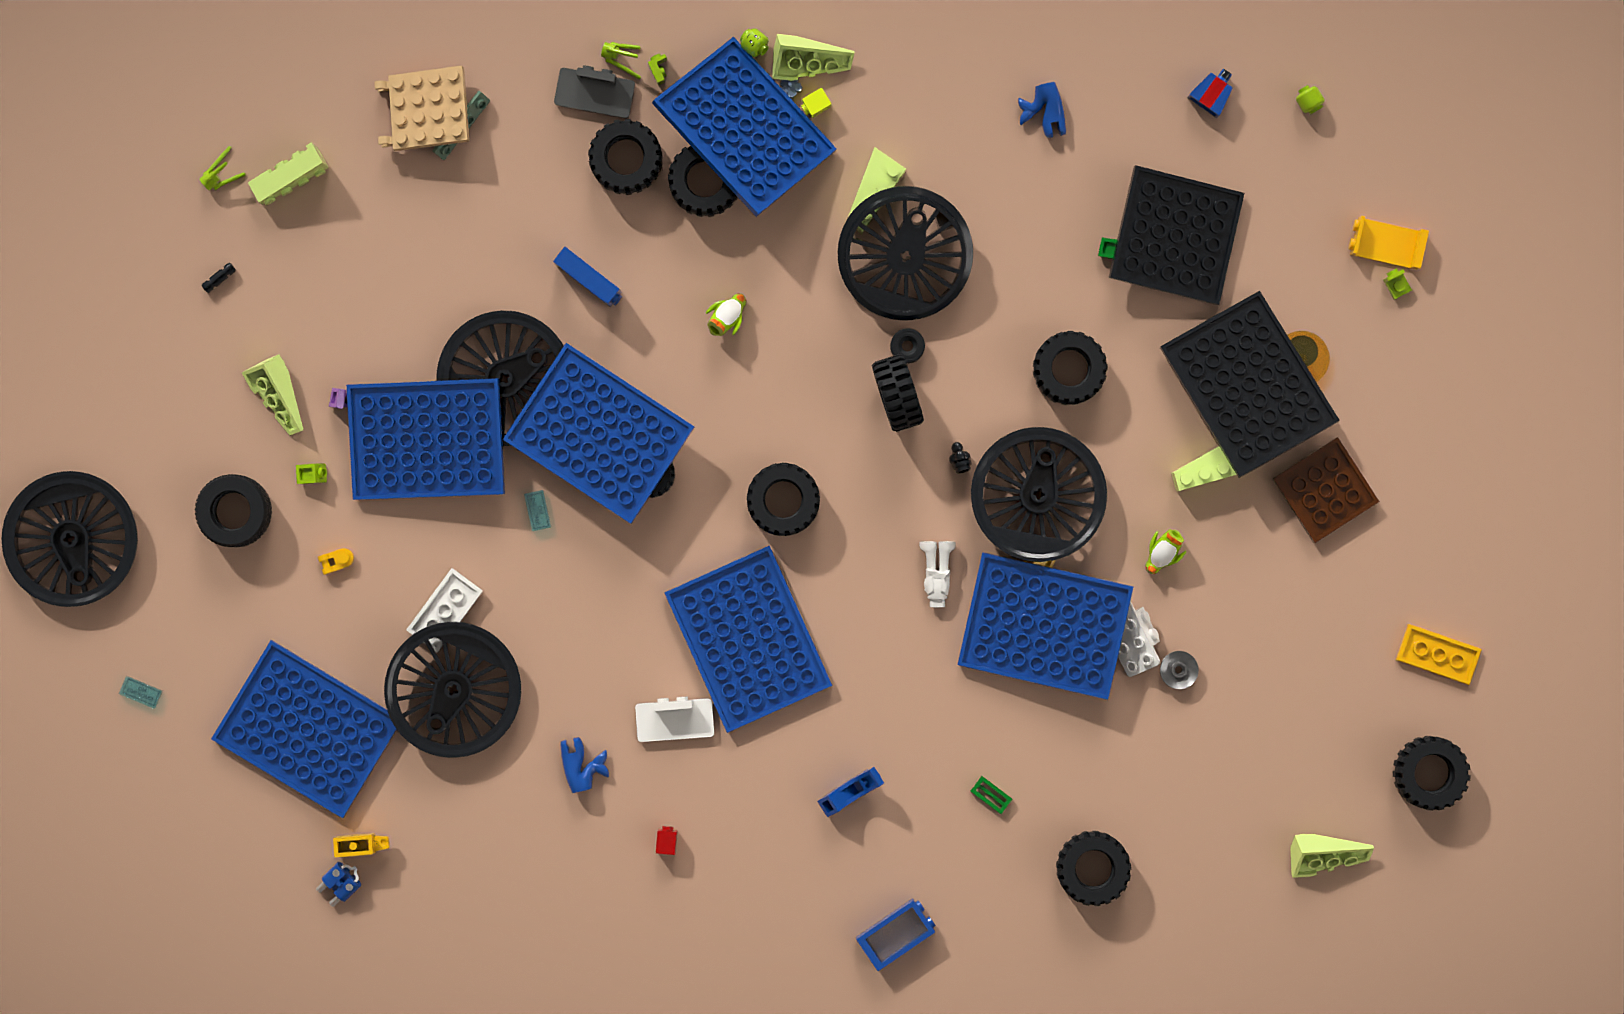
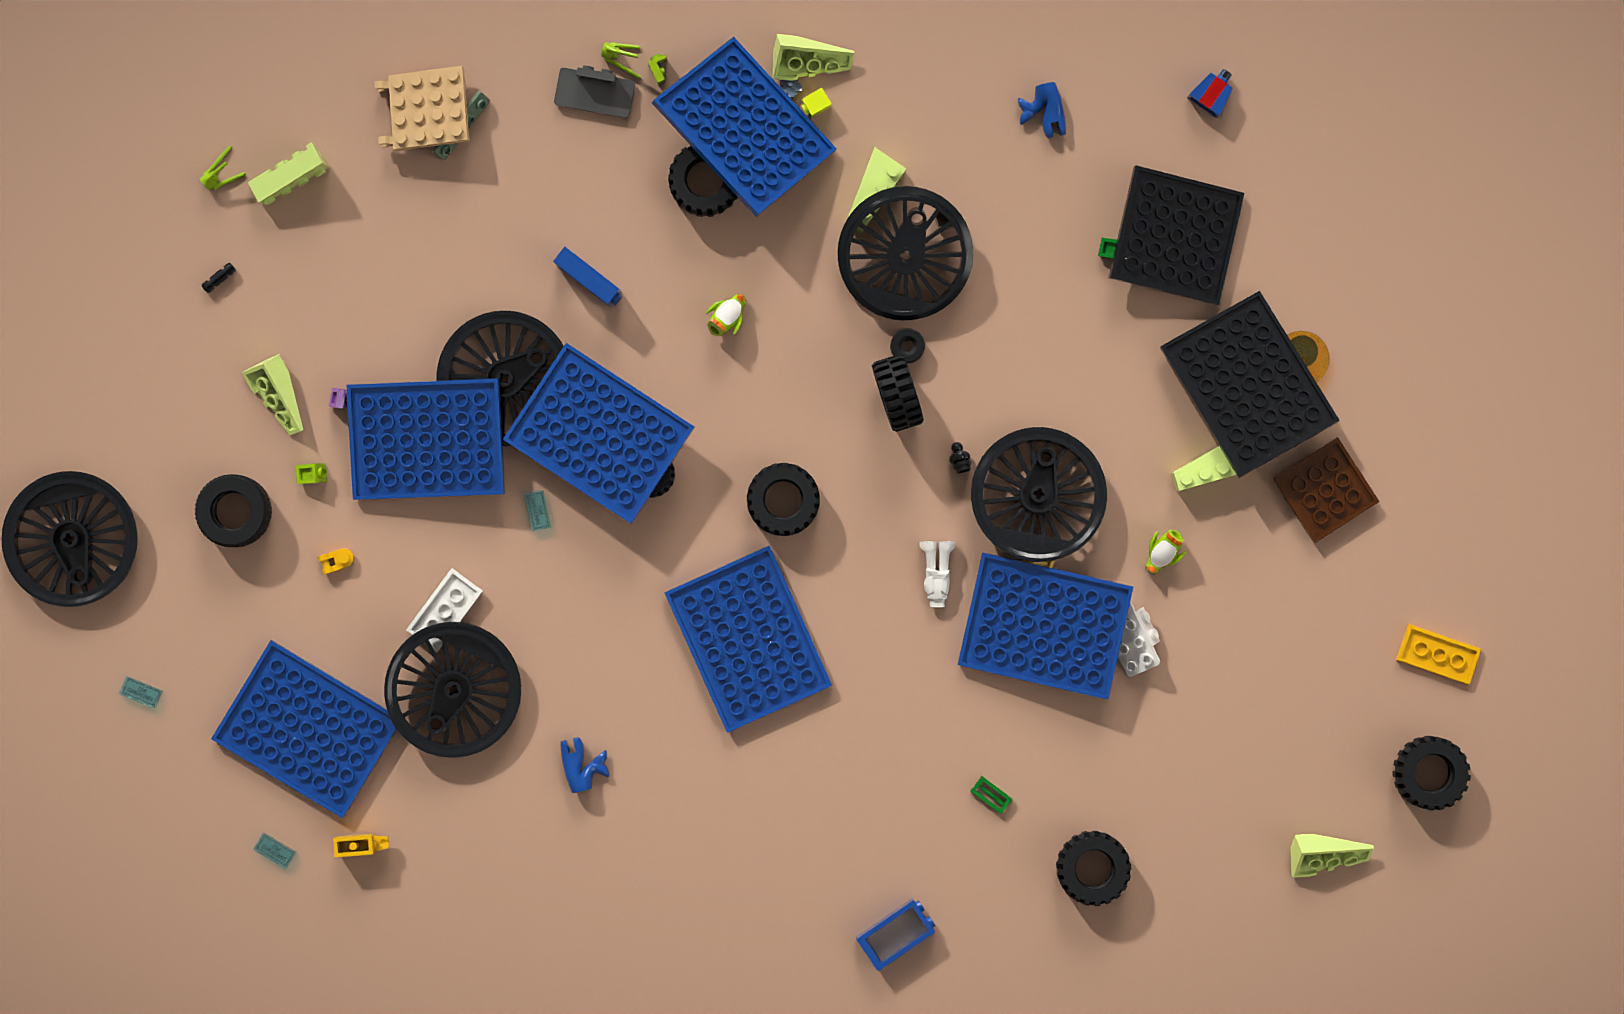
blue piece [316,862,361,907] -> none
black tyre [588,119,663,195] -> none
white bracket [635,697,714,742] -> none
red brick [656,826,678,855] -> none
lime head [740,28,769,57] -> none
blue arch [817,767,884,817] -> none
black tyre [1033,331,1108,405] -> none
flat silver dish [1160,651,1199,689] -> none
lime head [1296,85,1325,115] -> none
yellow panel [1348,216,1429,270] -> none
lime bracket [1383,268,1412,300] -> none
none -> clear light blue tile [253,833,296,869]

